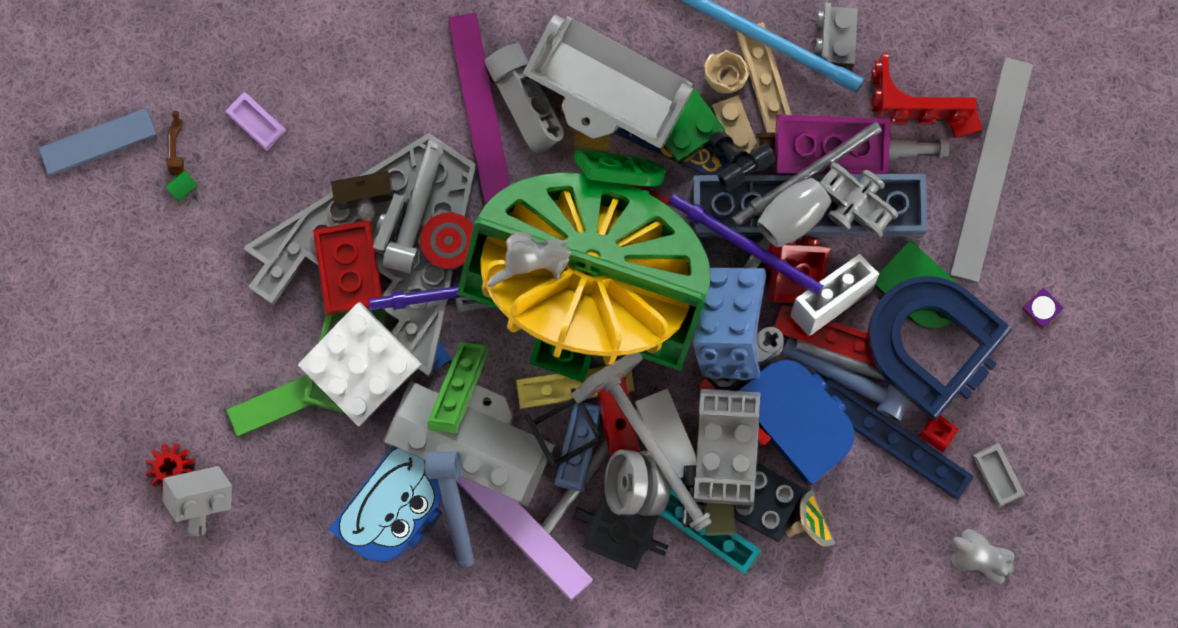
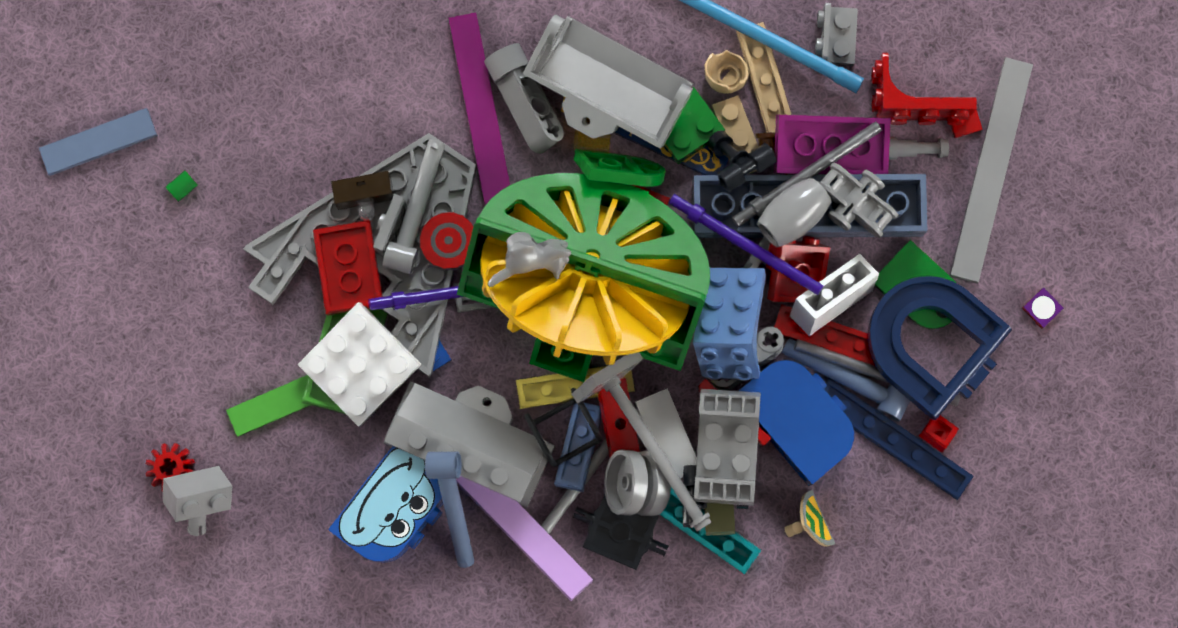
reddish brown piece [166,111,184,175] -> none
lavender tile [225,92,286,151] -> none
bright green tile [427,342,489,434] -> none
black brick [734,463,807,543] -> none
light grey animal [951,529,1015,585] -> none
light grey tile [972,443,1025,508] -> none

